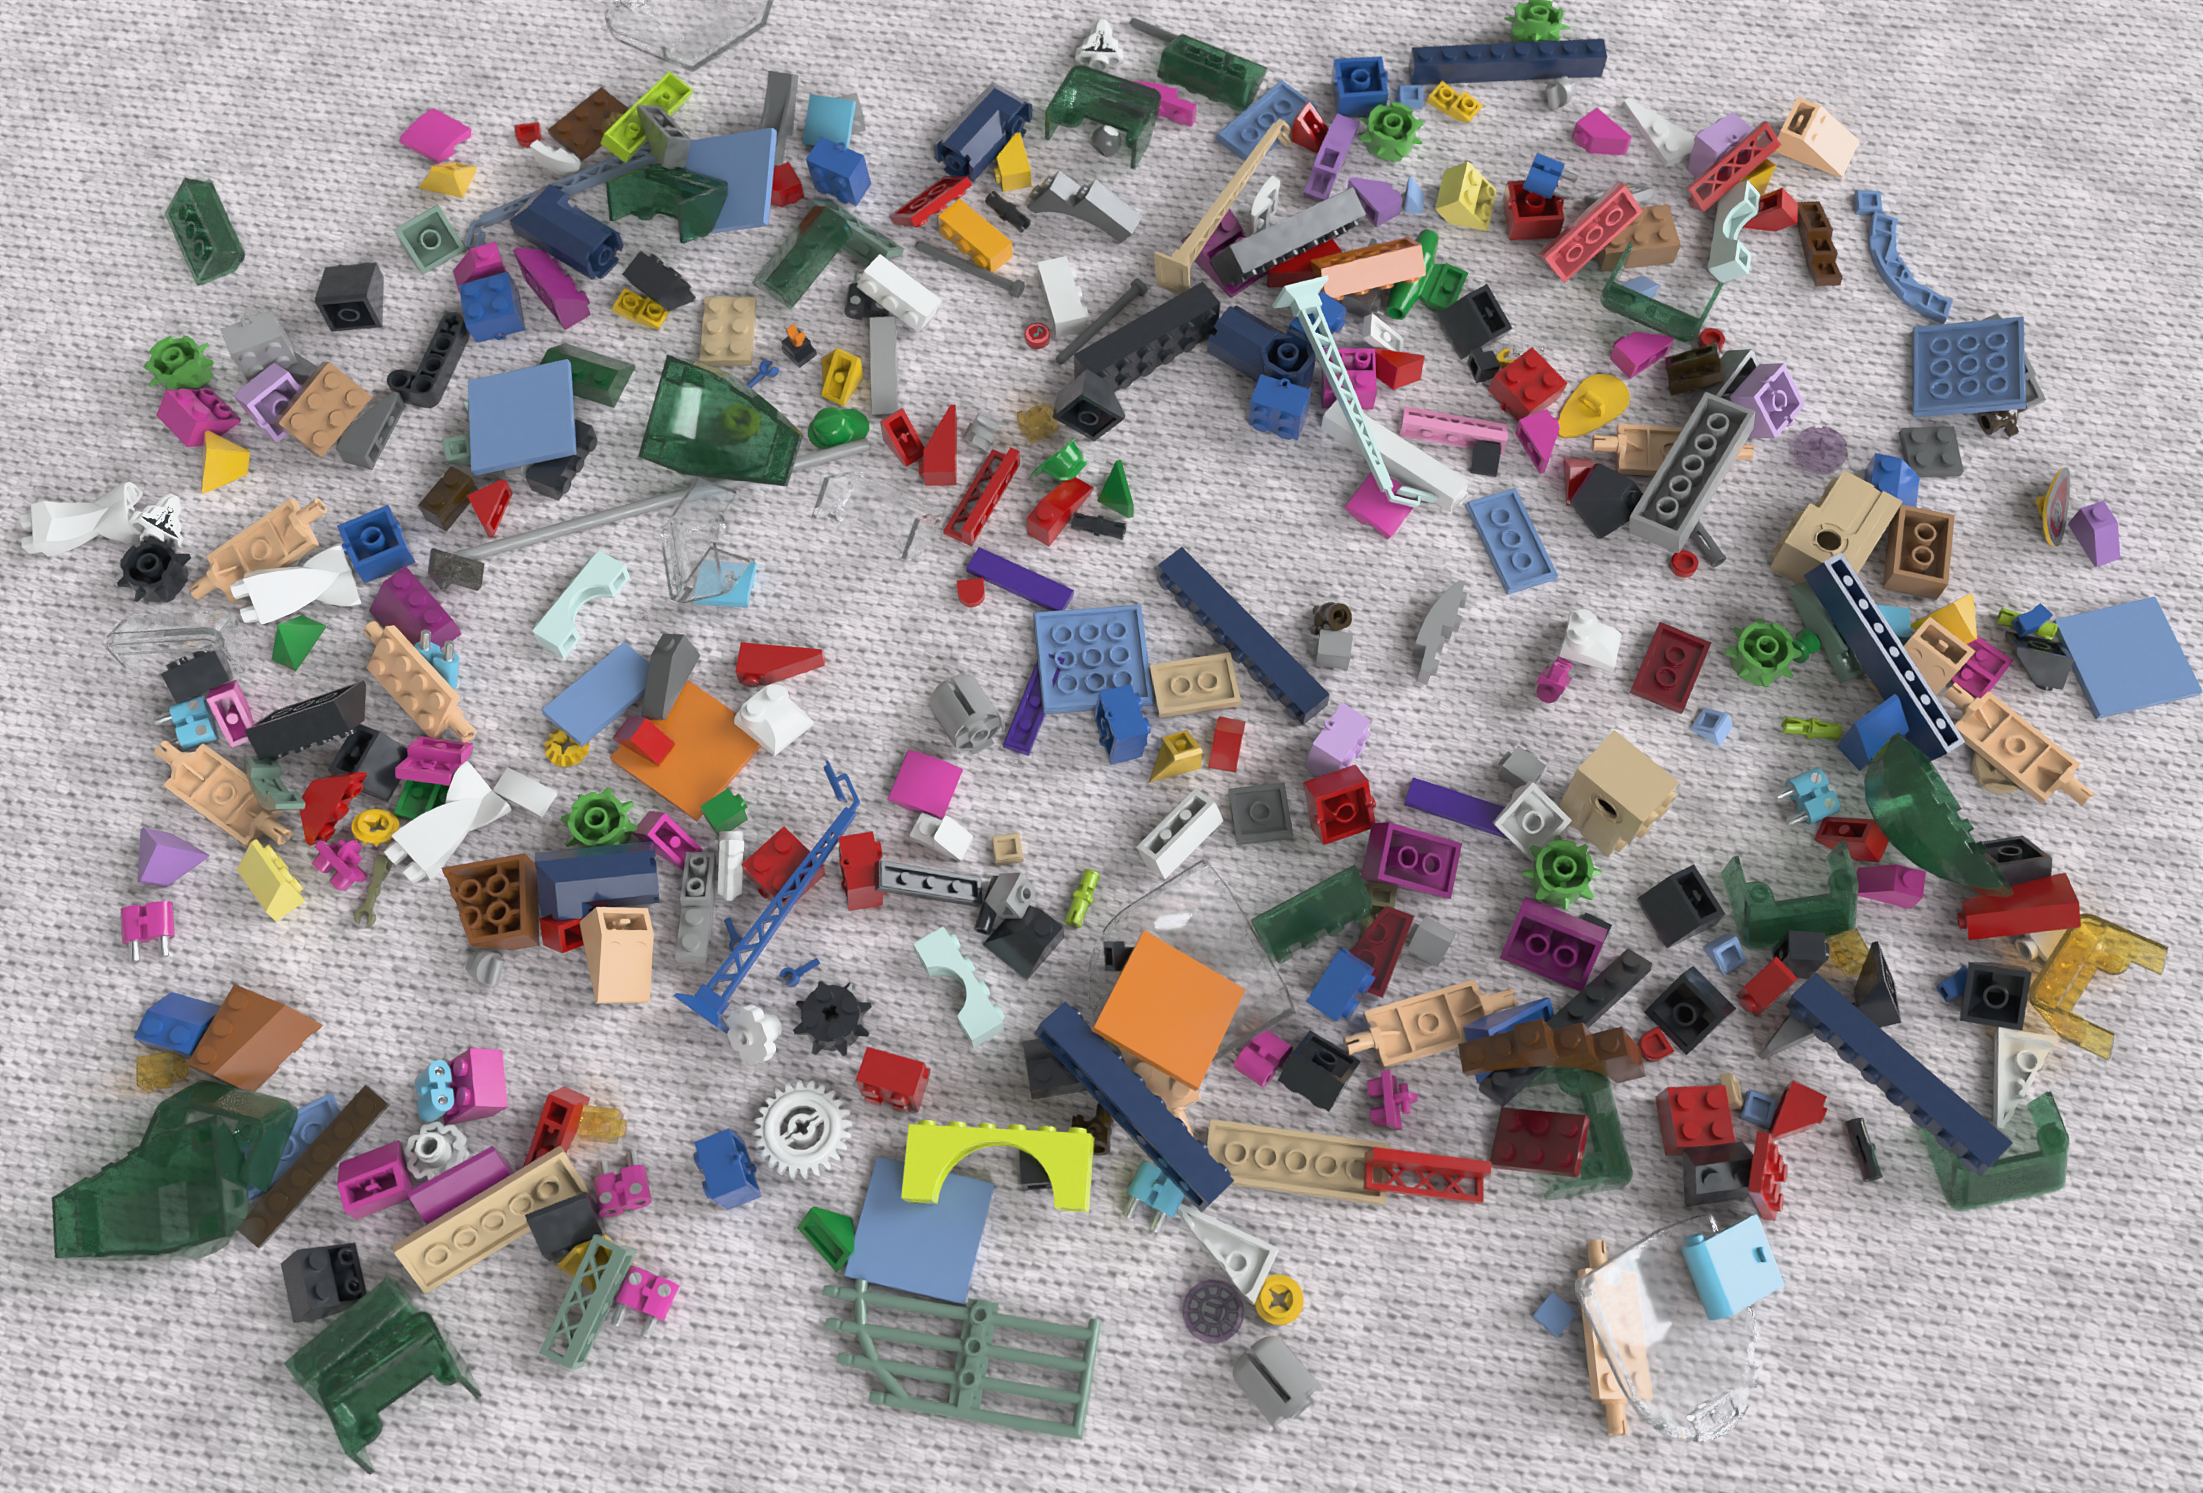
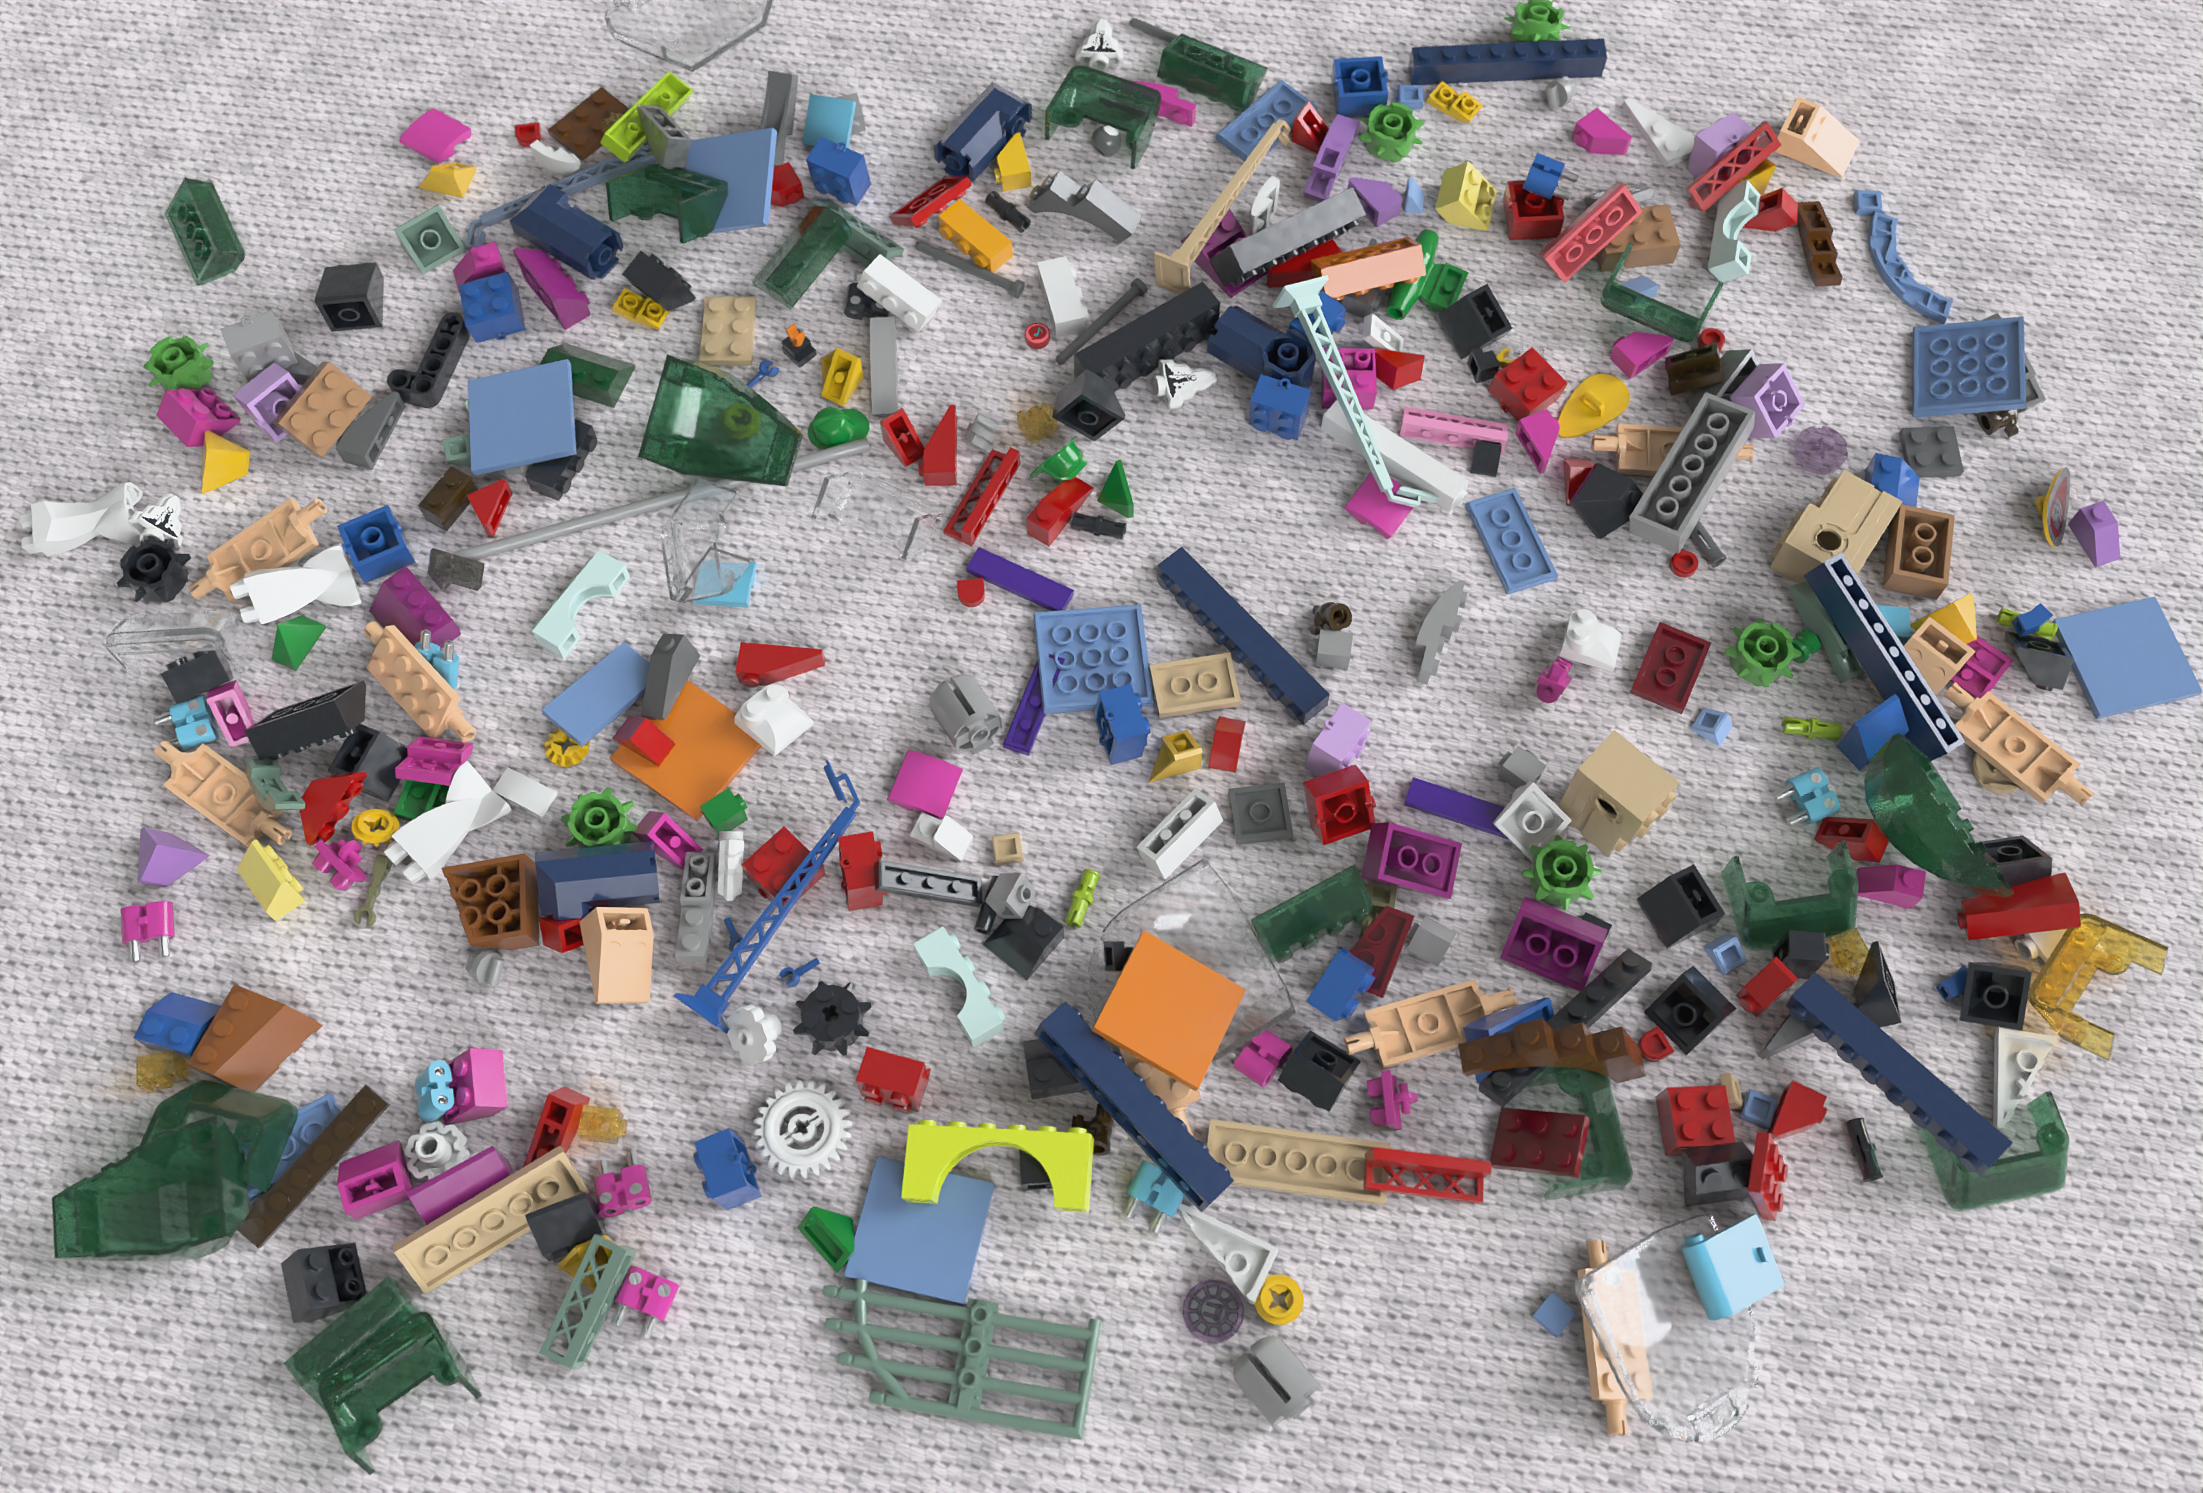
none -> white rock [1153,359,1217,410]

